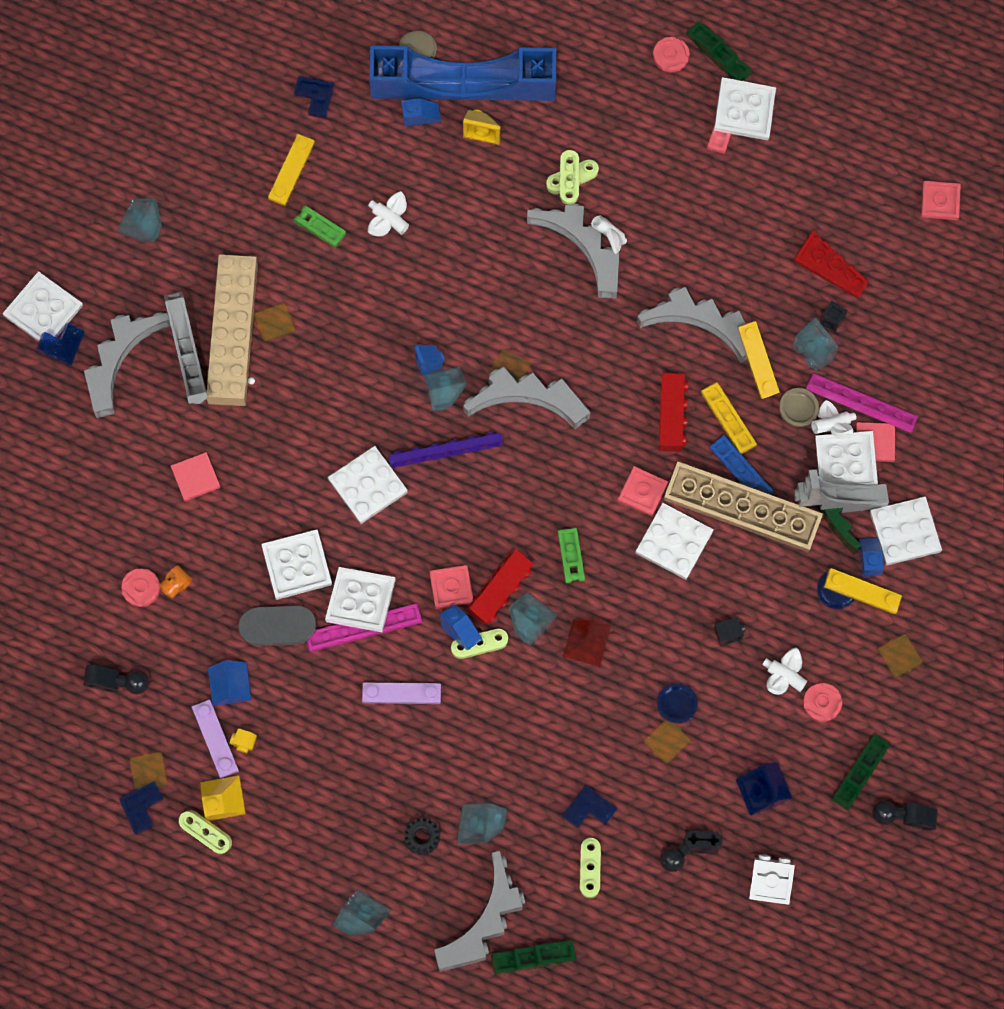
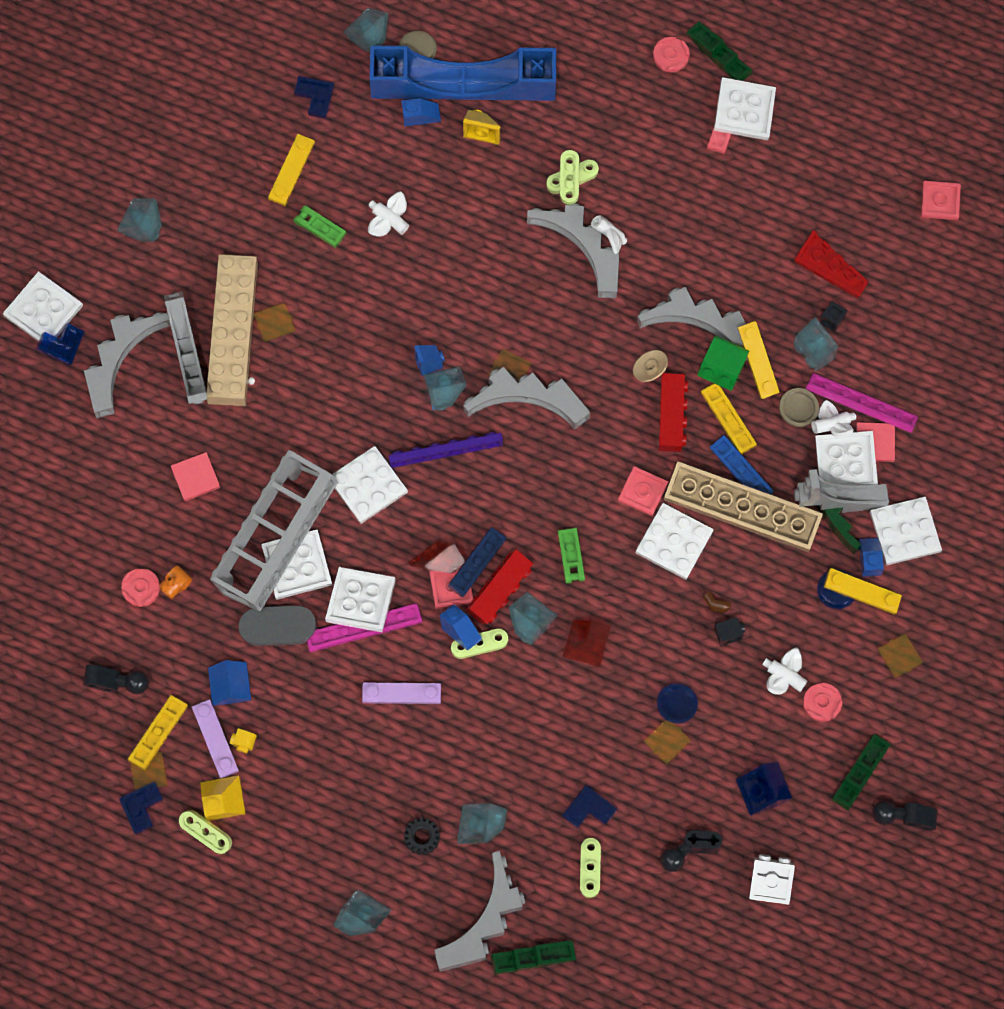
none -> yellow plate [128,695,188,770]
none -> light grey window [210,450,338,612]
none -> clear light blue slope [343,8,388,52]
none -> clear red slope [408,540,465,573]
none -> dark blue tile [447,527,507,598]
none -> tan dish [633,350,668,382]
none -> green slope [697,335,750,391]
none -> reddish brown arm [703,591,731,613]

